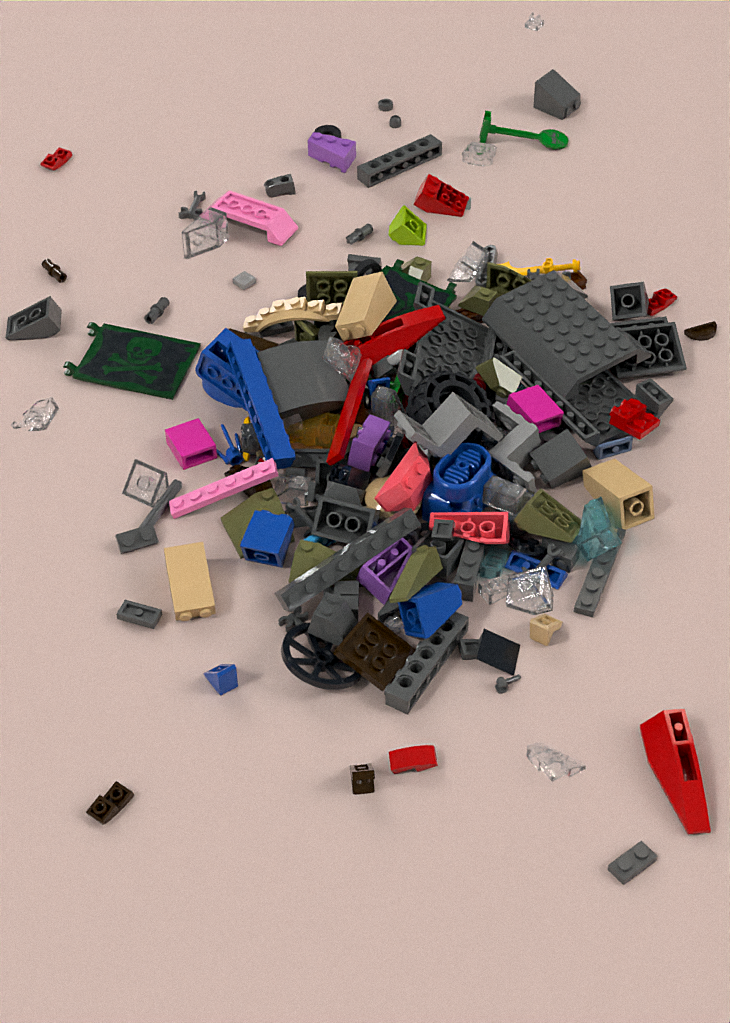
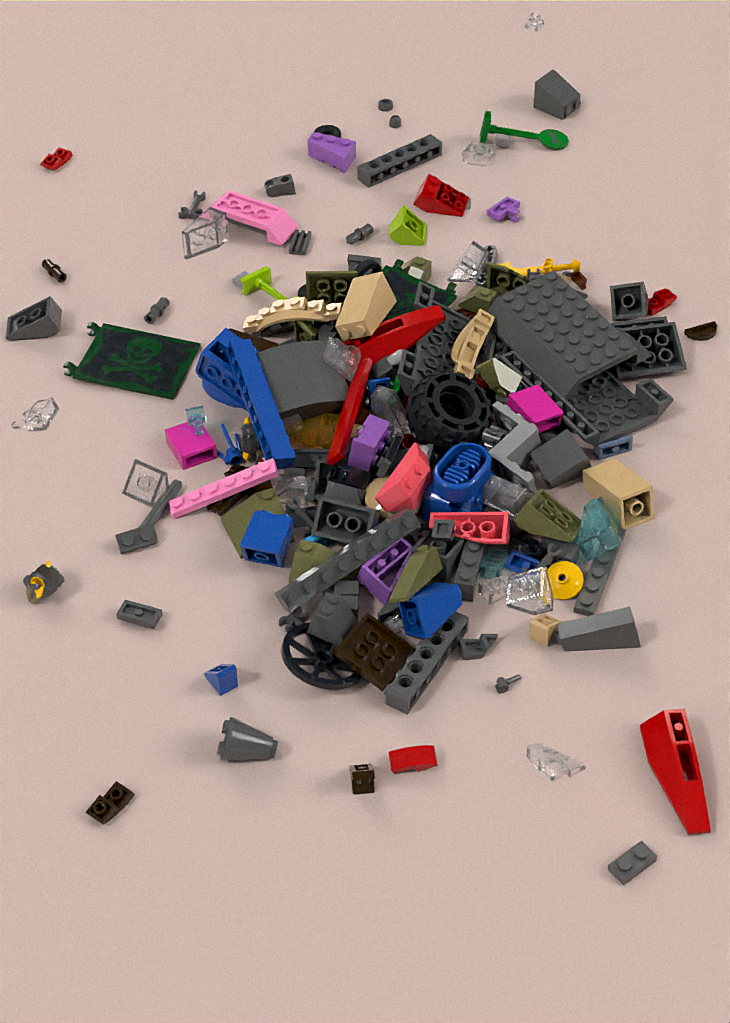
tan slope [164,542,216,621] -> none
light grey bracket [394,392,504,458] -> none
black piece [476,628,520,676] -> none
red plate [609,398,661,440] -> none
none -> dark grey hair [23,561,65,604]
none -> clear light blue plate [185,406,207,436]
none -> dark brown tile [206,490,245,516]
none -> dark grey cone [217,717,278,760]
none -> lime piece [239,266,313,323]
none -> dark grey tile [289,229,311,255]
none -> tan piece [451,309,495,379]
none -> medium lavender plate [487,196,520,223]
none -> light grey hair [495,134,510,148]
none -> yellow dish [543,561,583,600]
none -> dark grey slope [555,606,641,652]

